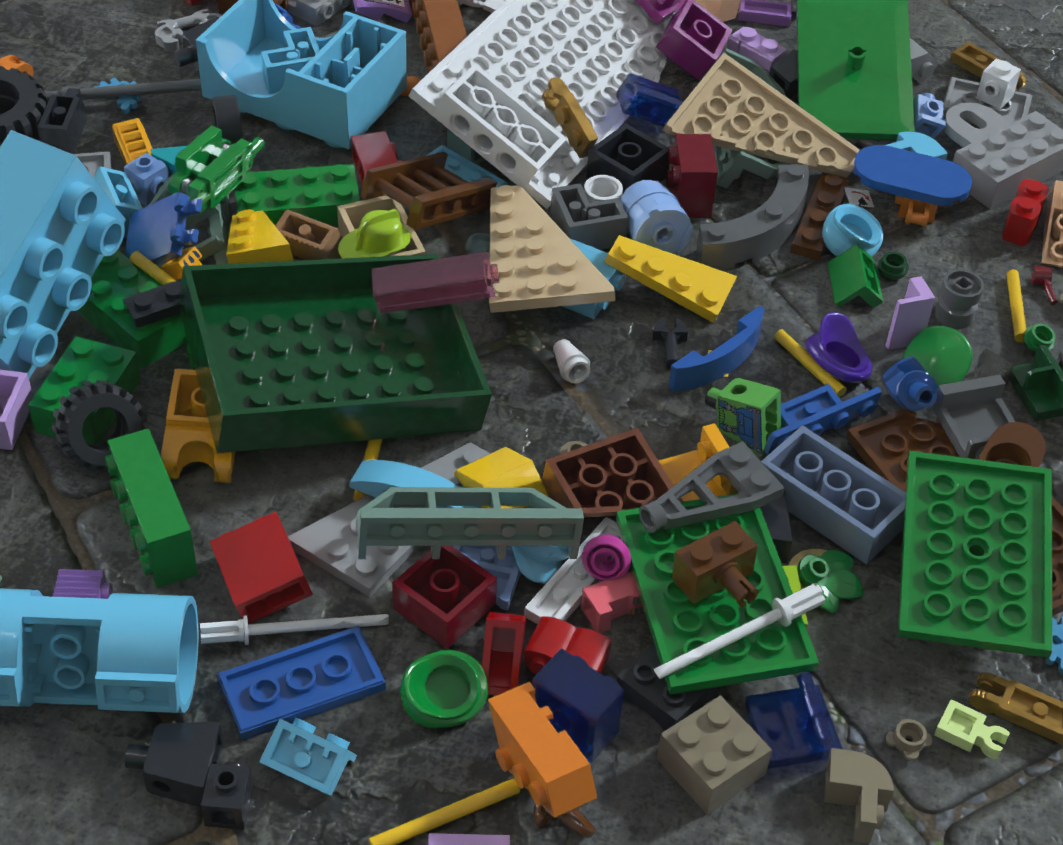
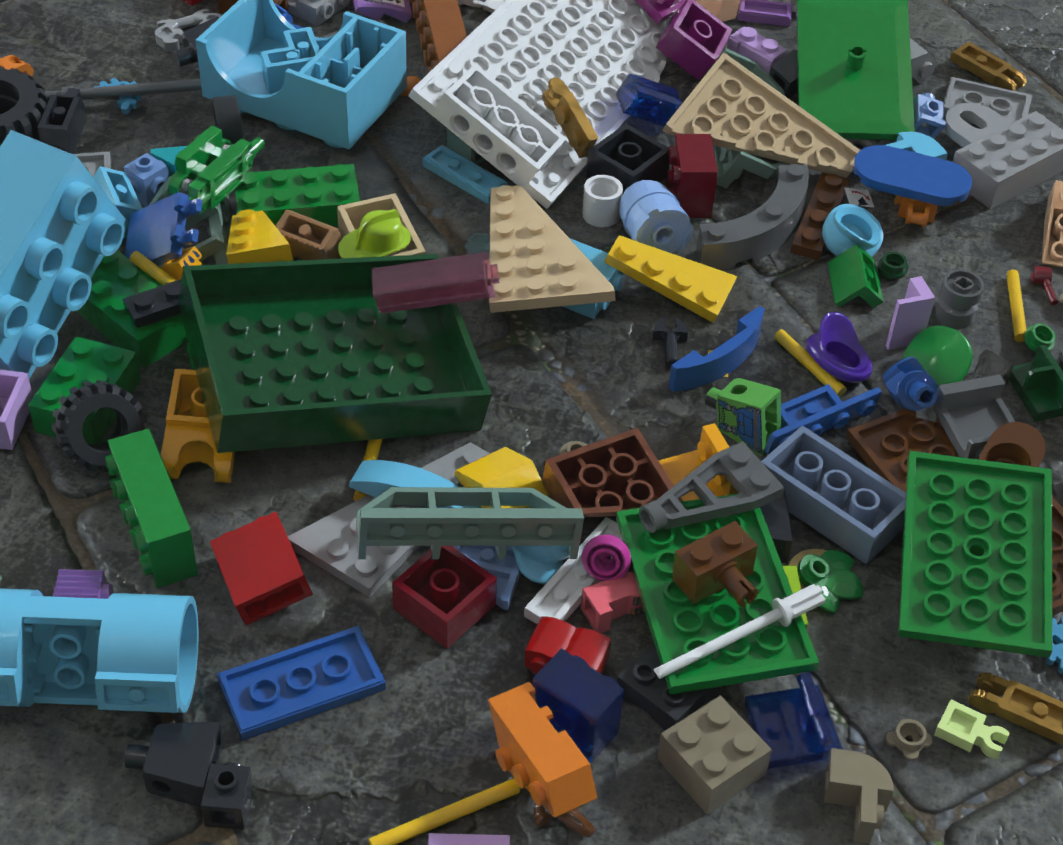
light orange slope [112,118,153,165] -> none
white piece [200,614,389,645] -> none
medium azure bracket [259,717,357,796] -> none
brick [351,131,402,186] -> none
reddish brown fence [361,152,497,230] -> none
green piece [400,650,488,728] -> none
red slope [482,612,526,695] -> none
dark grey brick [550,183,628,249] -> none
white cone [553,339,590,383] -> none
white brick [976,58,1021,109] -> none
red brick [1002,179,1049,246] -> none

